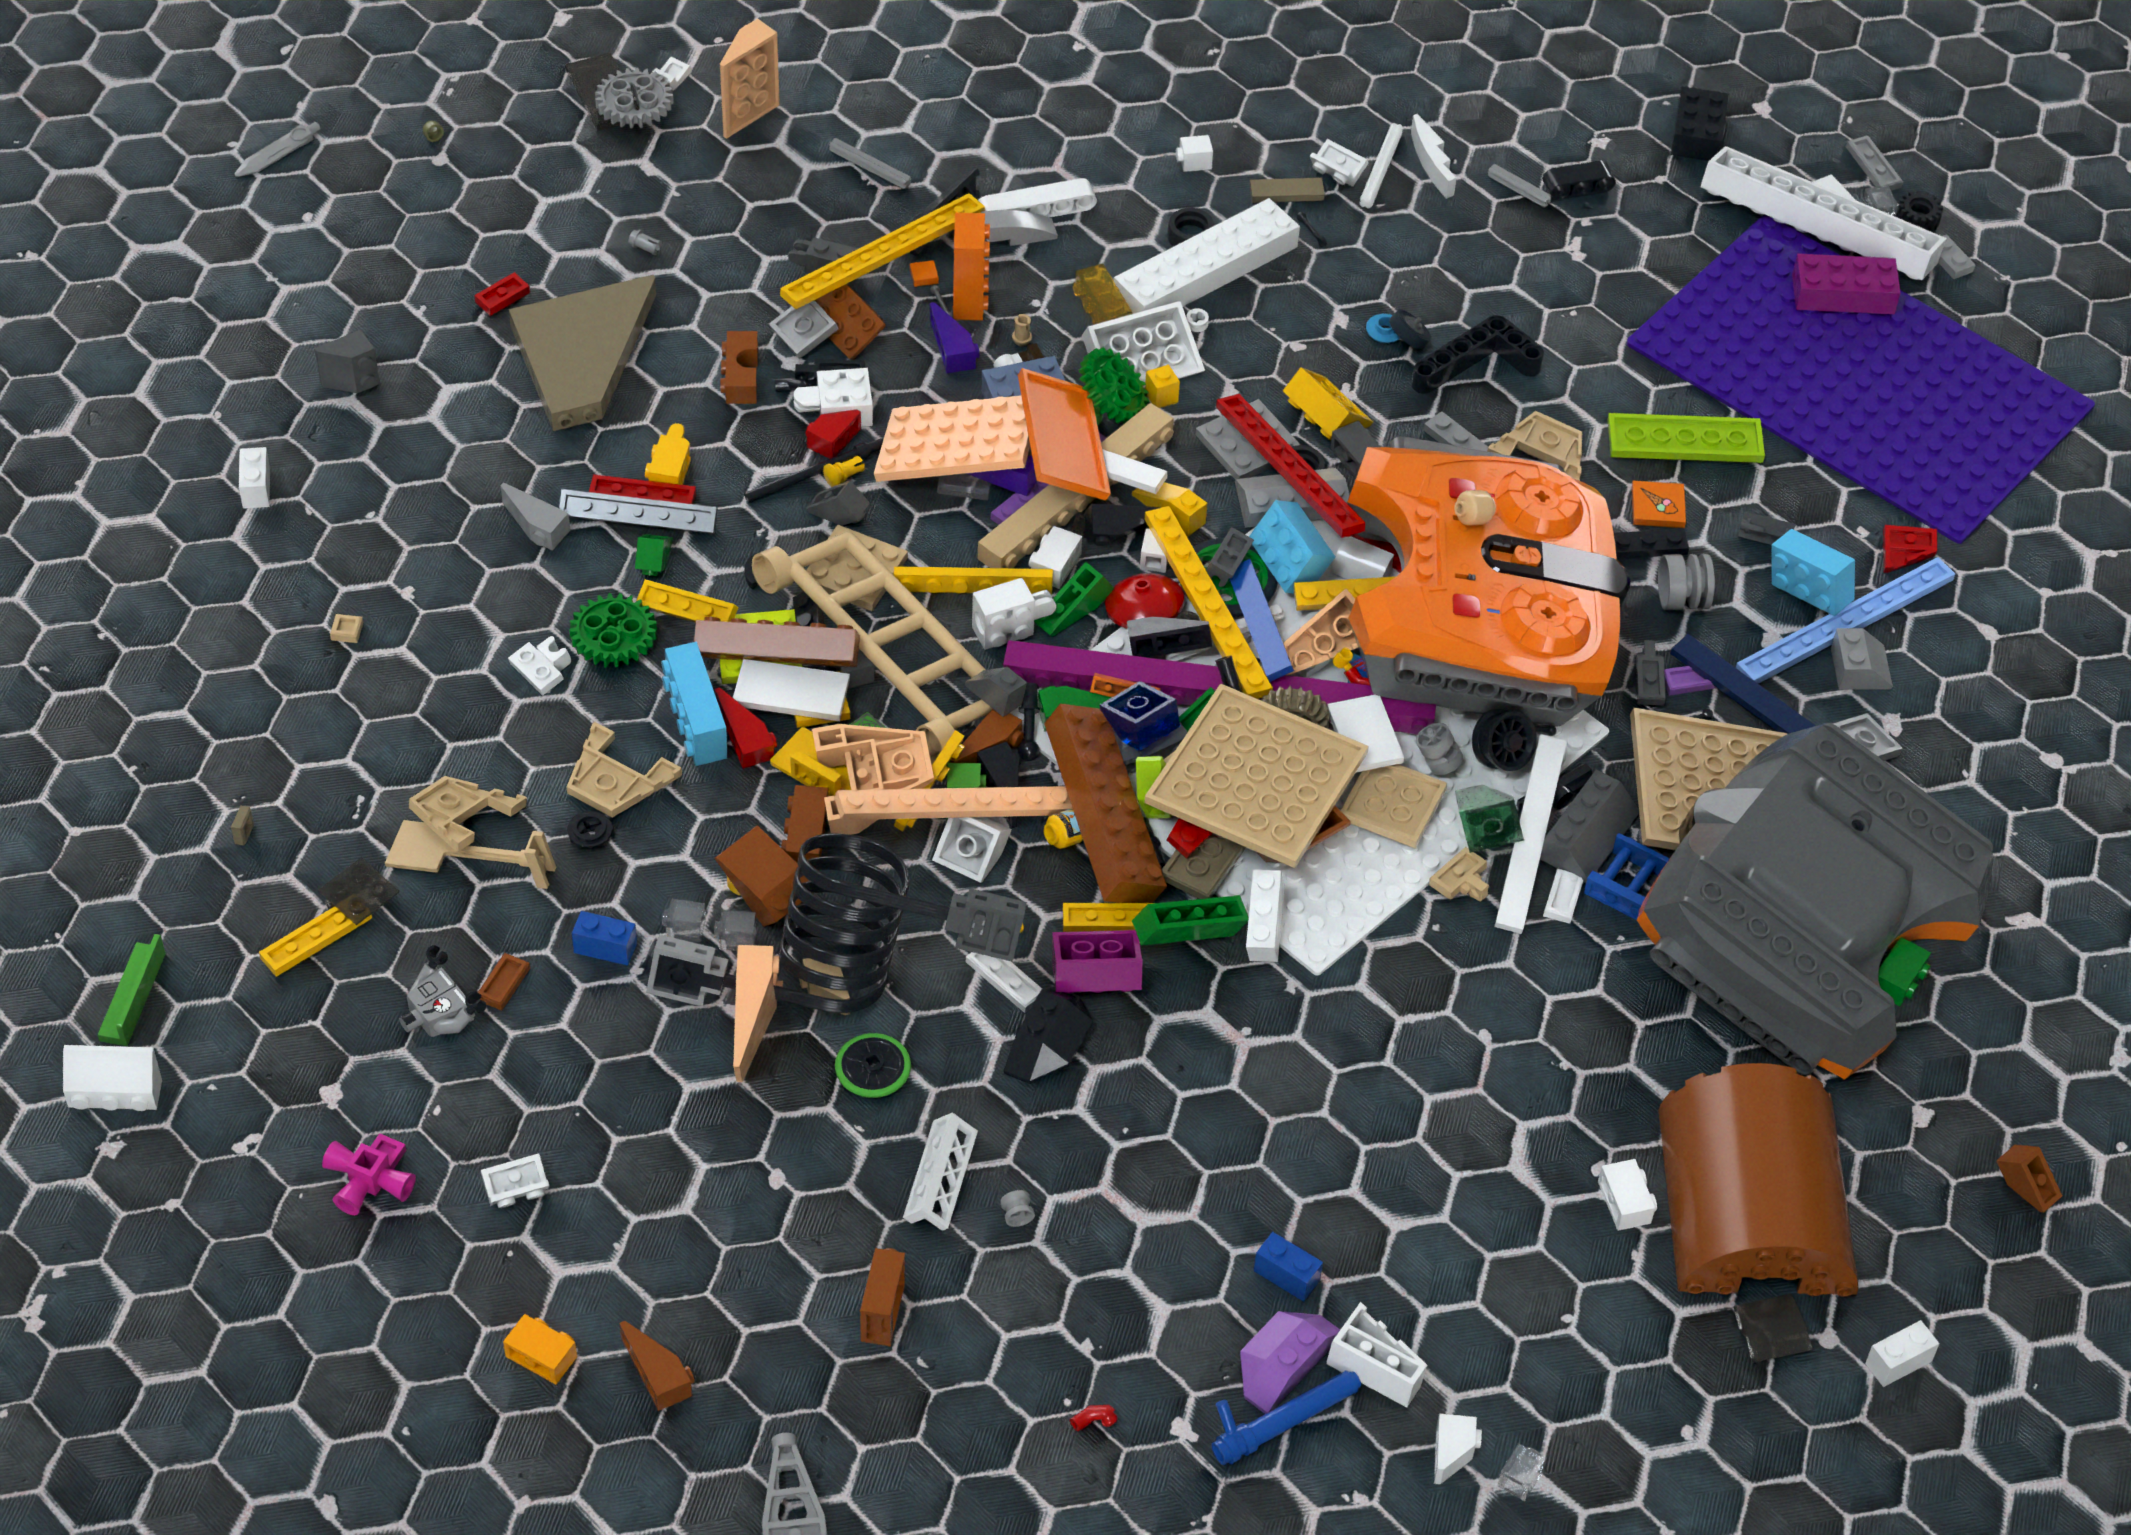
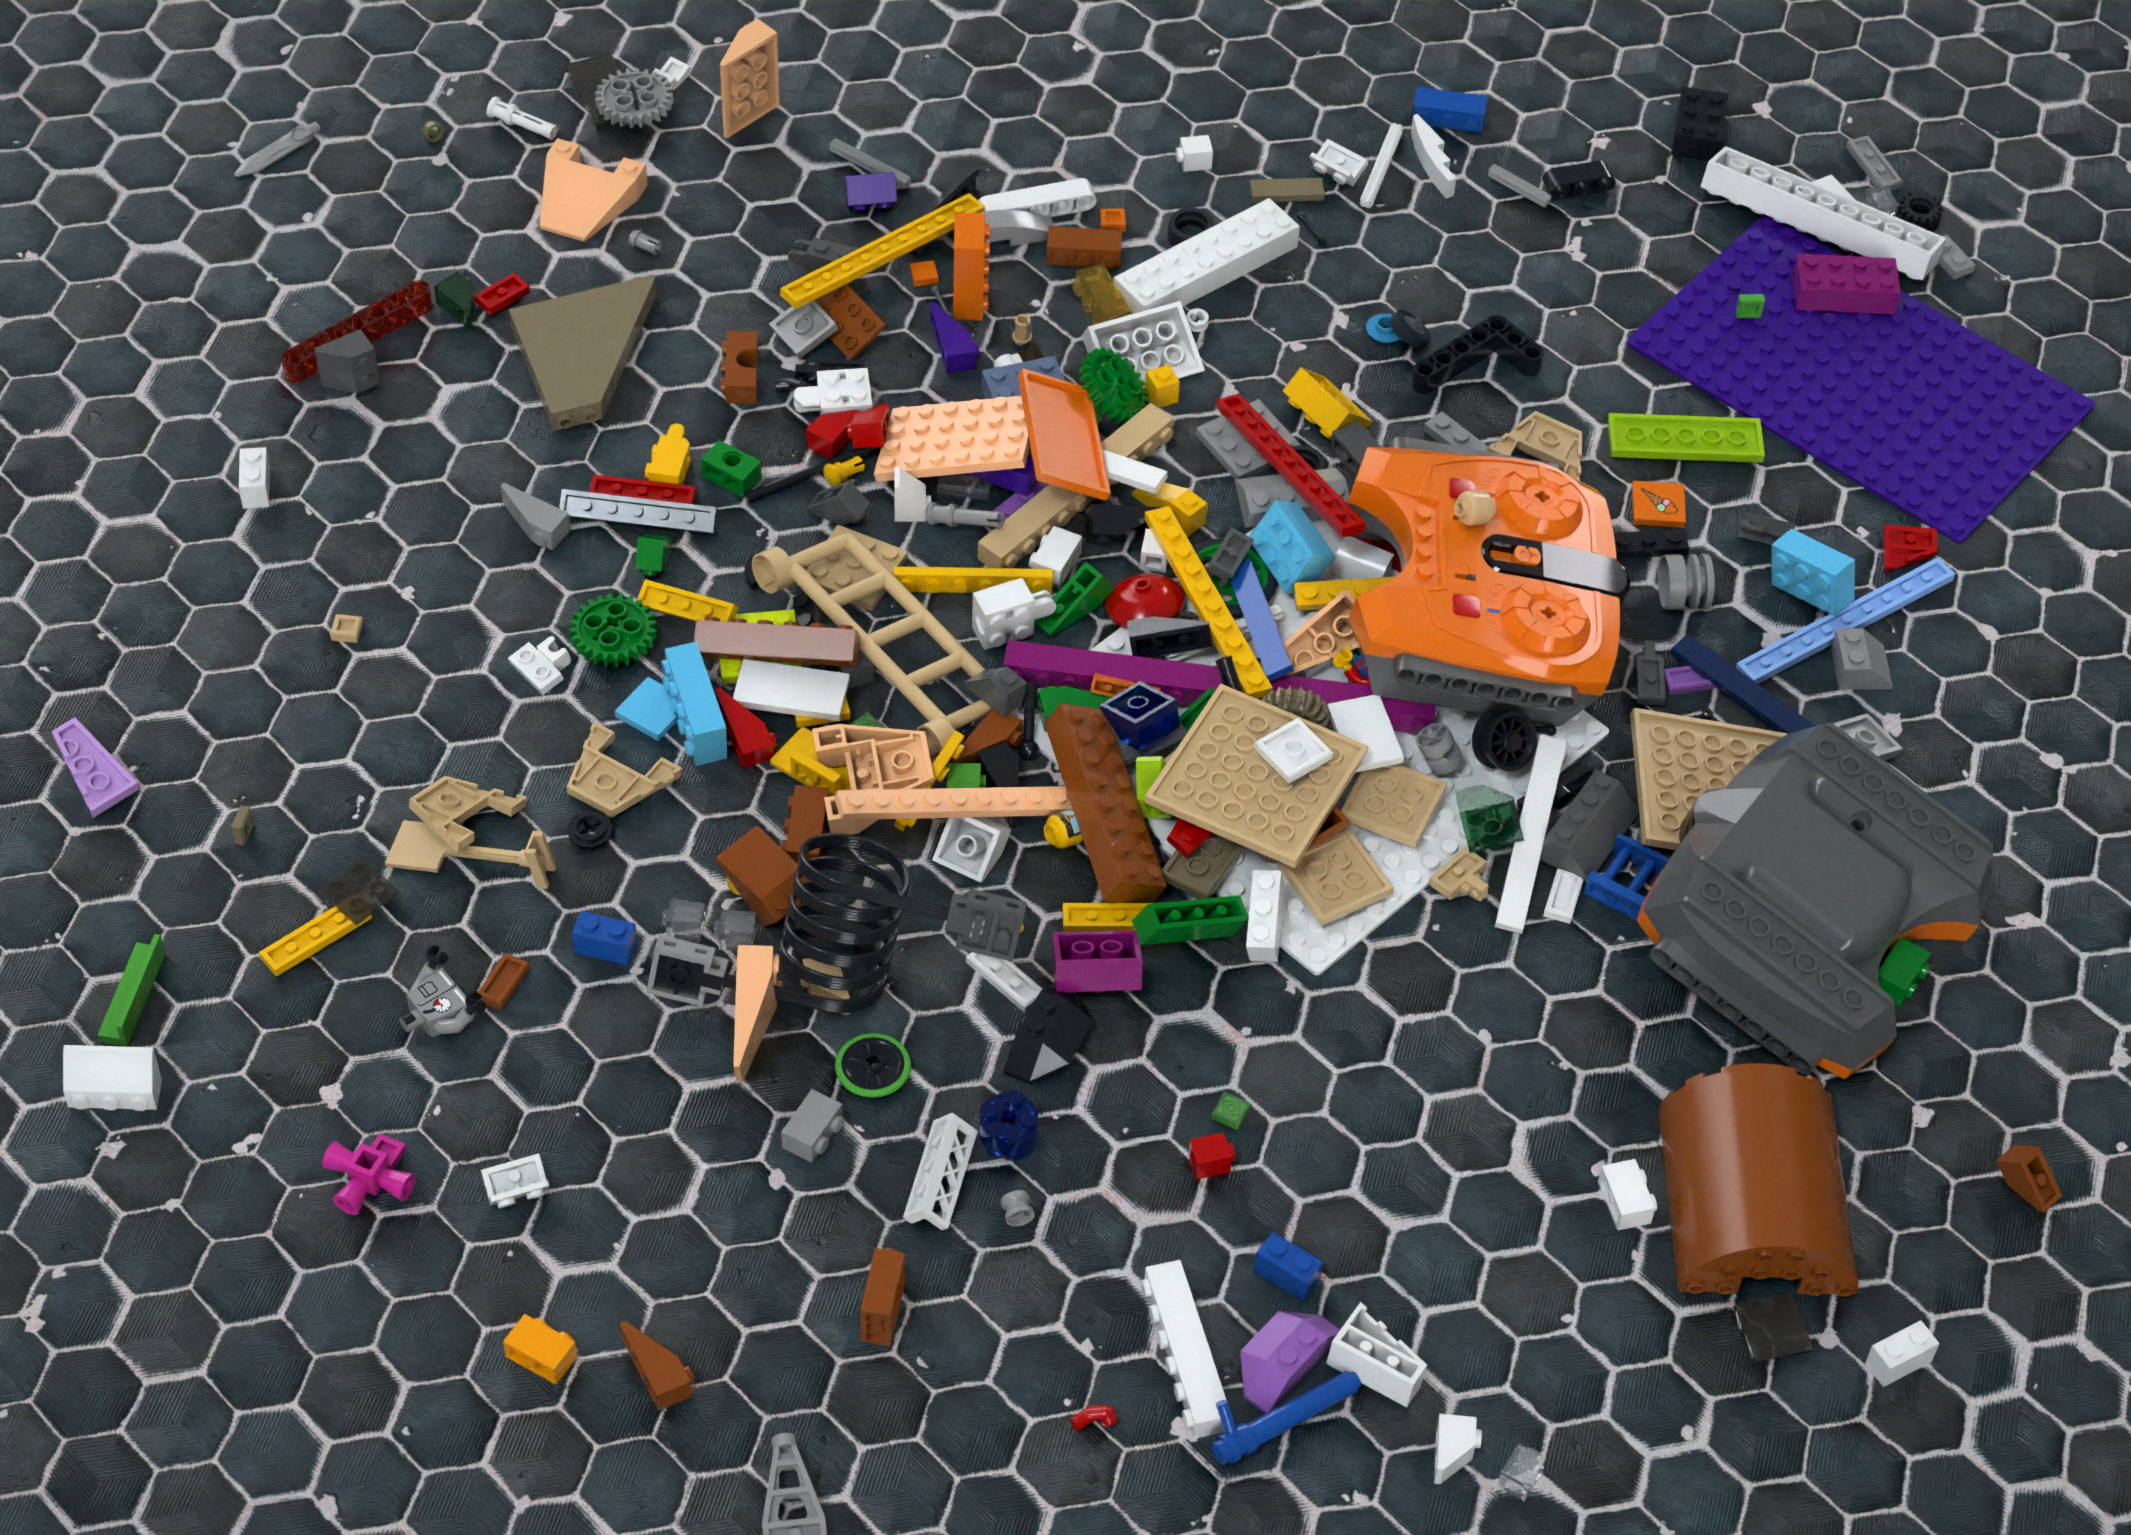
none -> lavender wing [52,717,139,818]
none -> clear red beam [281,280,432,383]
none -> clear green slope [434,271,475,329]
none -> white pin [487,96,558,140]
none -> light nougat wedge [540,138,648,242]
none -> medium azure tile [615,677,679,741]
none -> green brick [701,440,762,498]
none -> light grey brick [781,1089,844,1163]
none -> dark purple brick [844,172,897,210]
none -> red slope [847,403,890,448]
none -> white slope [894,467,931,522]
none -> light grey pin [926,502,1004,528]
none -> clear blue brick [979,1090,1038,1161]
none -> dark orange brick [1046,226,1122,269]
none -> orange tile [1100,209,1126,232]
none -> white brick [1141,1260,1226,1439]
none -> red brick [1188,1133,1235,1180]
none -> bright green tile [1212,1092,1251,1130]
none -> white plate [1254,717,1333,784]
none -> tan plate [1277,828,1393,926]
none -> blue brick [1411,86,1488,133]
none -> bright green tile [1735,294,1765,318]

